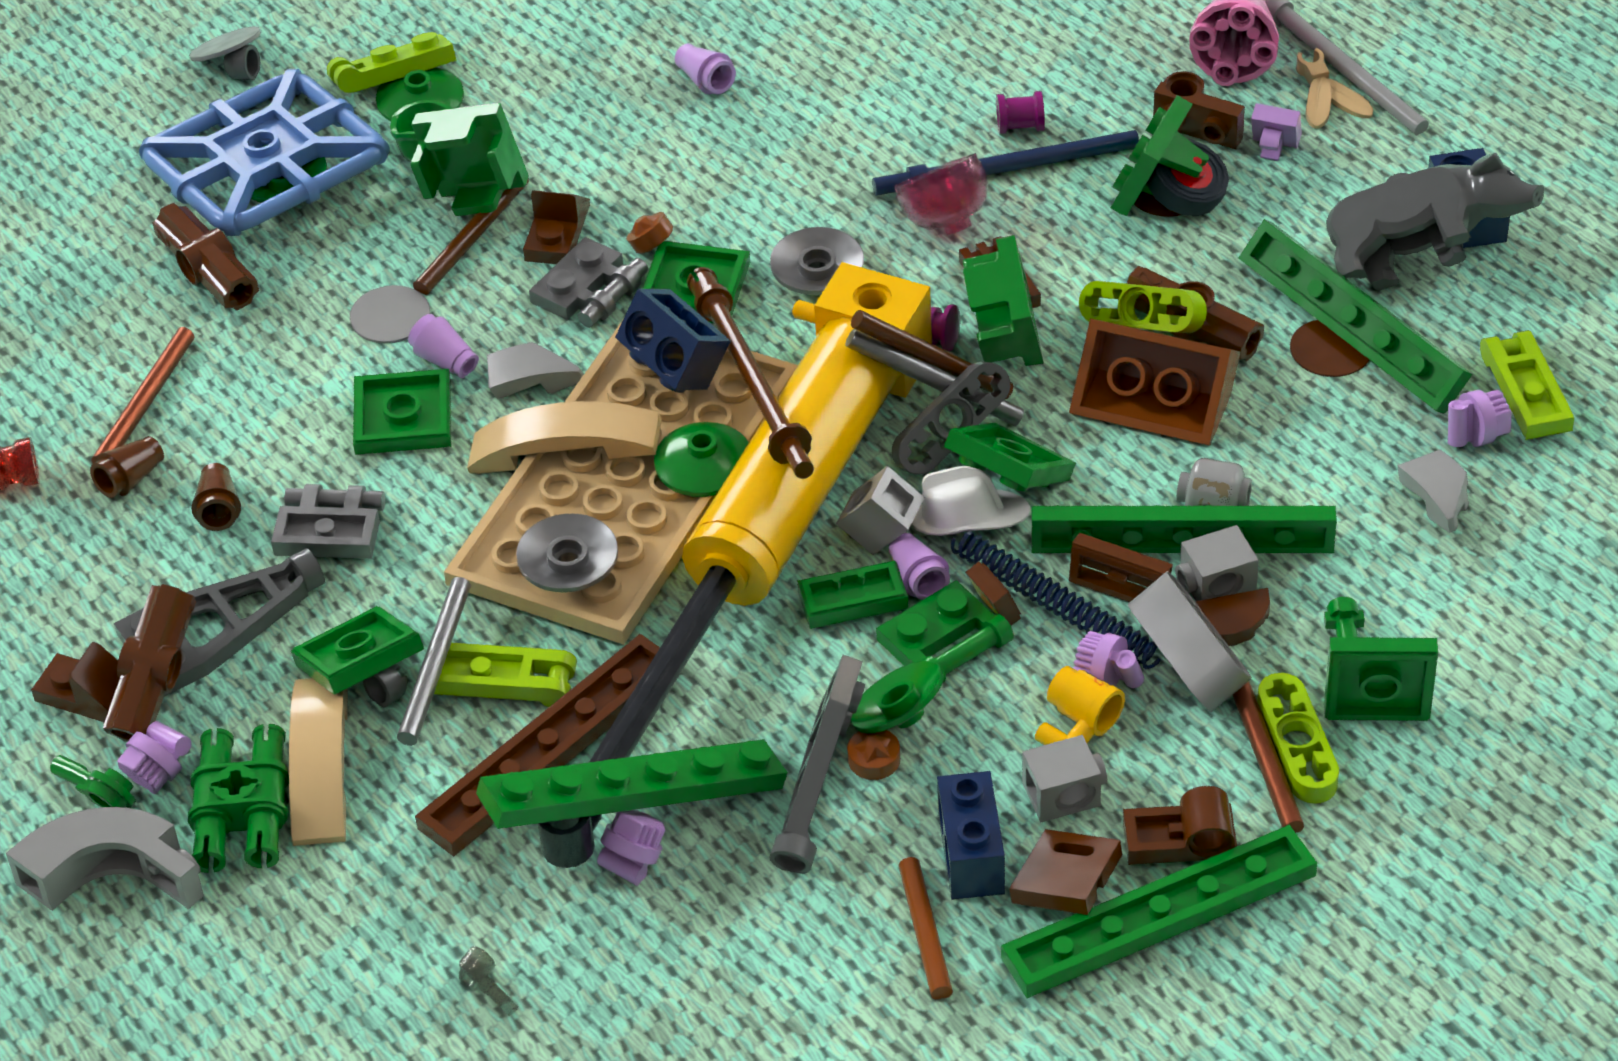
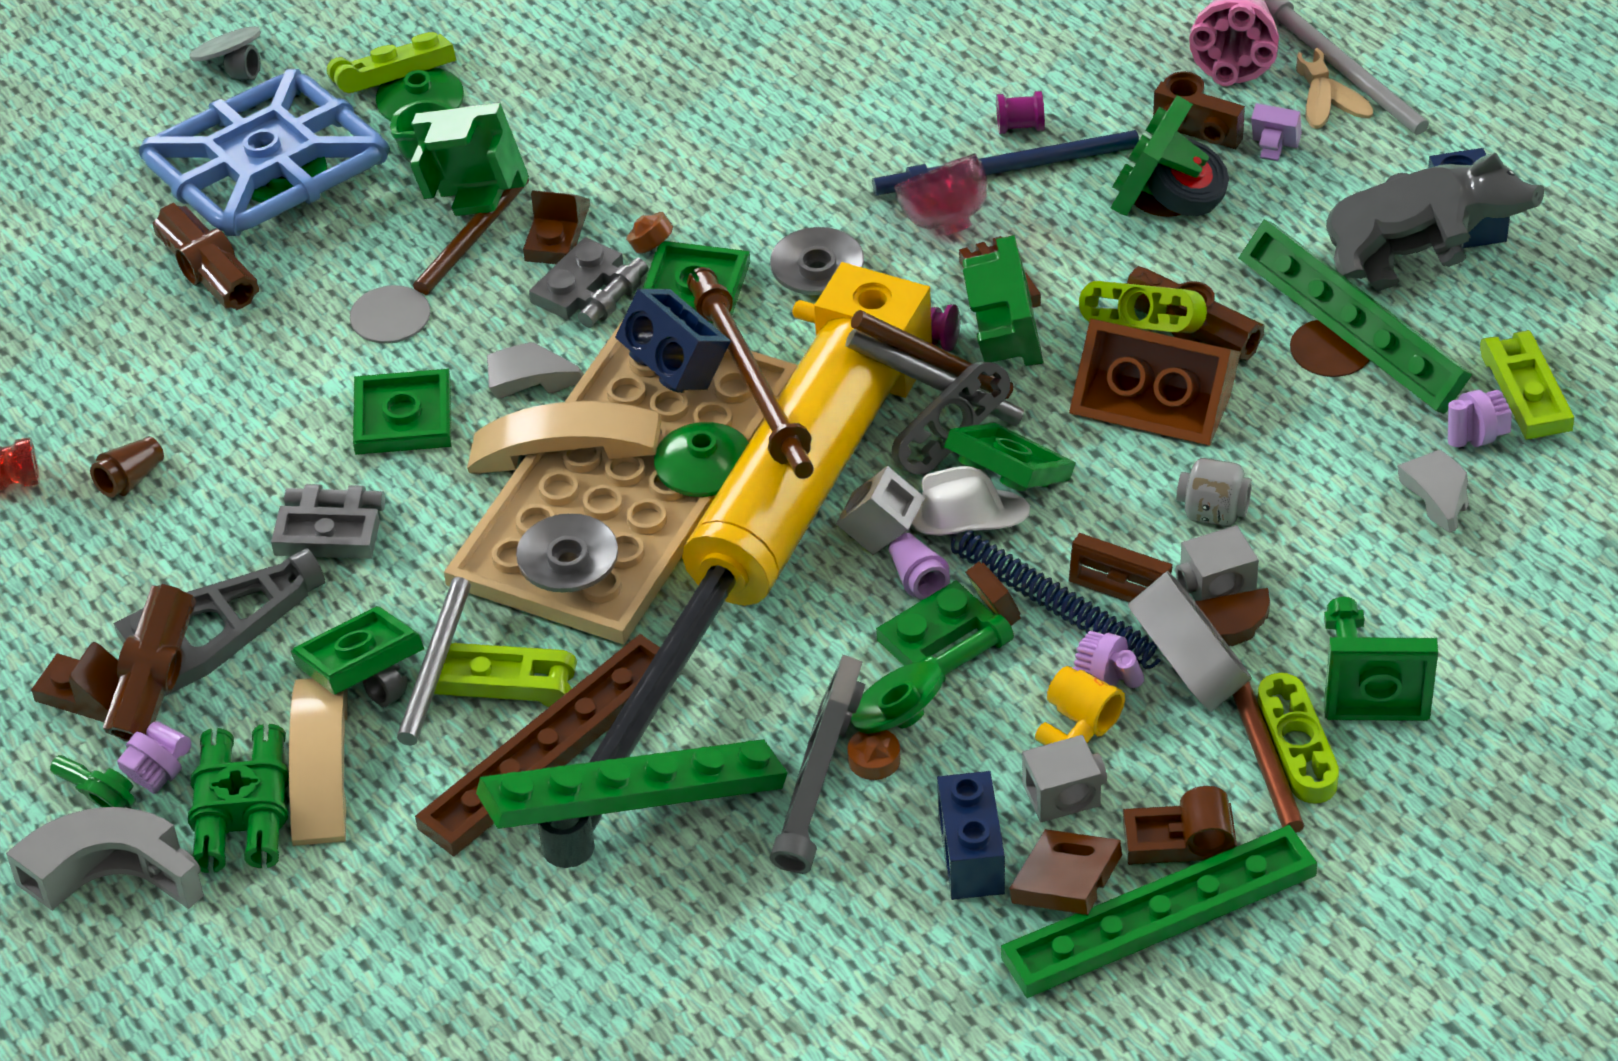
copper bar [91,327,195,464] -> none
reddish brown cone [191,463,241,531] -> none
lavender cone [408,314,479,378] -> none
clear smoke hand [459,946,518,1016] -> none
lavender piece [597,810,665,886] -> none
lavender cone [675,43,736,94] -> none
green plate [797,560,908,629] -> none
dark orange bar [898,857,953,1000] -> none
green plate [1031,505,1337,553] -> none

